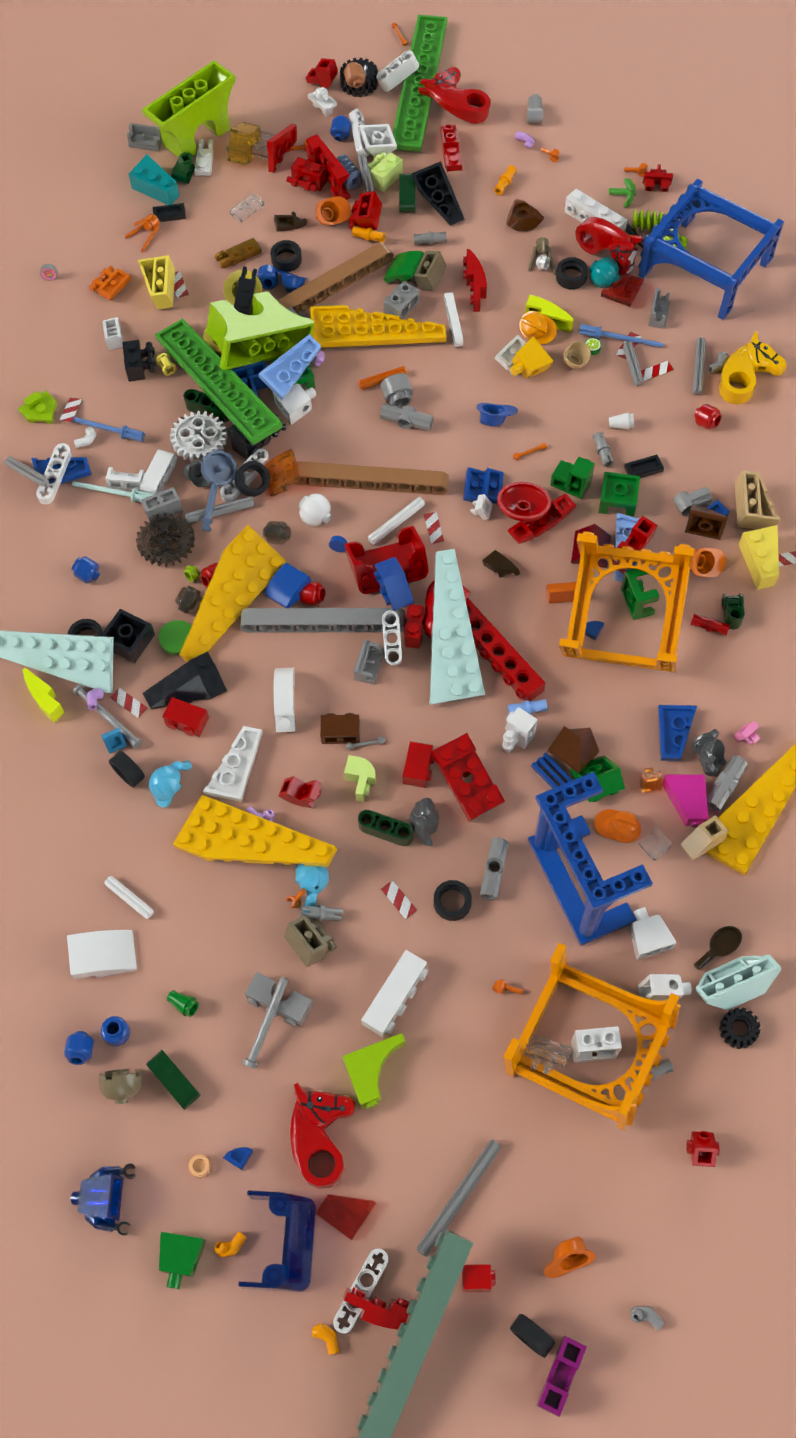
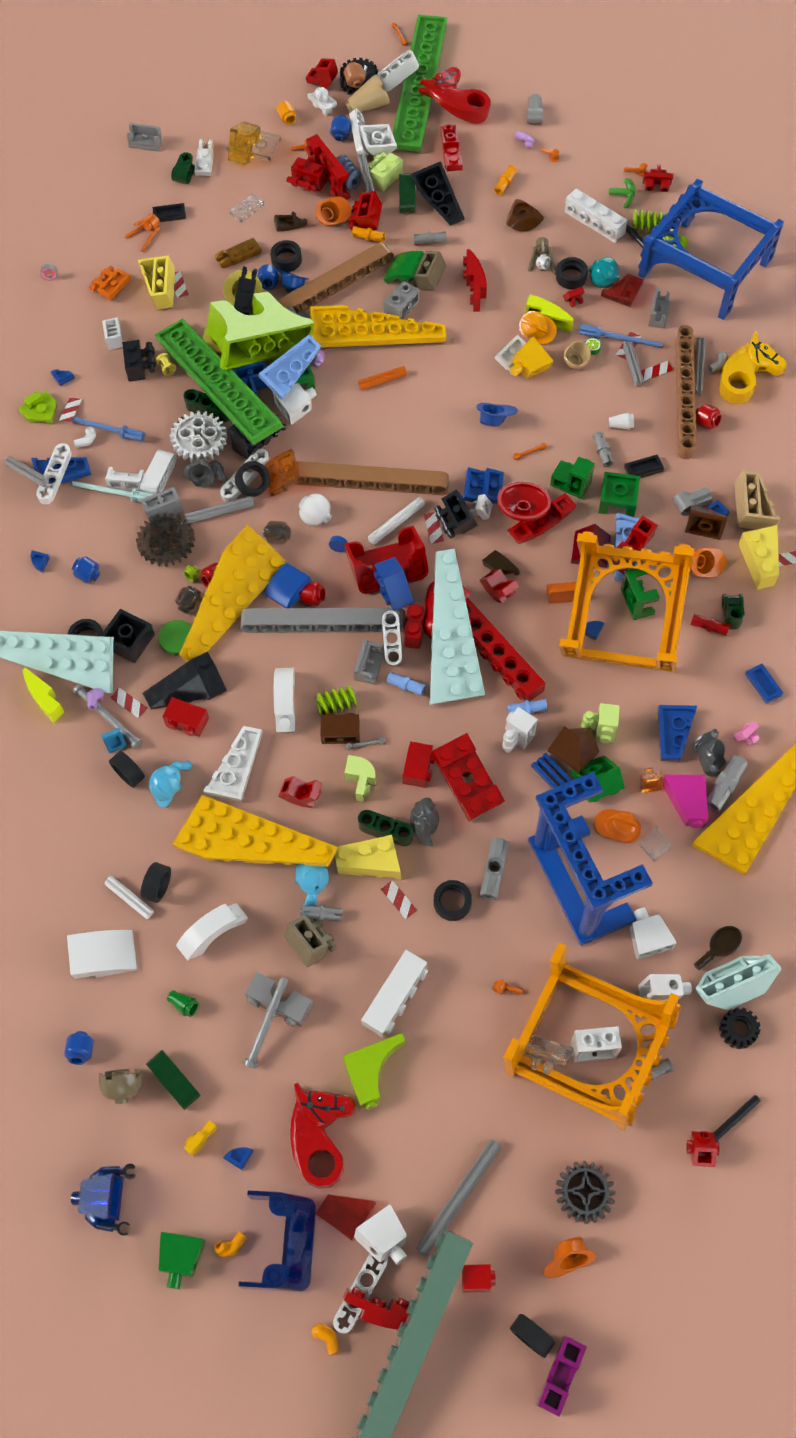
blue head [101,1016,130,1046] -> none
teal wedge [128,154,179,205] -> none
lime piece [142,60,236,158] -> none
light nougat tile [188,1154,211,1178] -> none
sand blue piece [200,449,238,532] -> none
lavender arm [246,806,275,822] -> none
red wing [266,123,297,173] -> none
orange hand [286,888,306,908] -> none
light grey piece [380,373,413,407] -> none
light grey piece [380,403,434,431] -> none
white beam [444,292,463,347] -> none
red animal [575,217,642,276] -> none
light grey arm [630,1306,665,1331] -> none
tan slope [681,815,728,861] -> none
none -> blue tile [31,550,50,573]
none -> blue tile [51,369,75,386]
none -> black tyre [141,862,171,903]
none -> white arch [176,903,248,961]
none -> yellow plate [184,1120,218,1157]
none -> light orange brick [276,101,296,125]
none -> lime piece [316,685,357,717]
none -> light yellow wedge [334,835,401,880]
none -> tan cone [345,75,390,113]
none -> white torso [354,1204,407,1265]
none -> light blue pin [387,672,426,696]
none -> black brick [434,489,478,539]
none -> red brick [479,569,519,603]
none -> dark grey gear [555,1161,616,1224]
none -> red tile [563,286,585,307]
none -> yellowish green brick [581,703,620,744]
none -> medium nougat beam [675,325,696,459]
none -> black bar [713,1095,761,1142]
none -> blue tile [745,664,783,704]

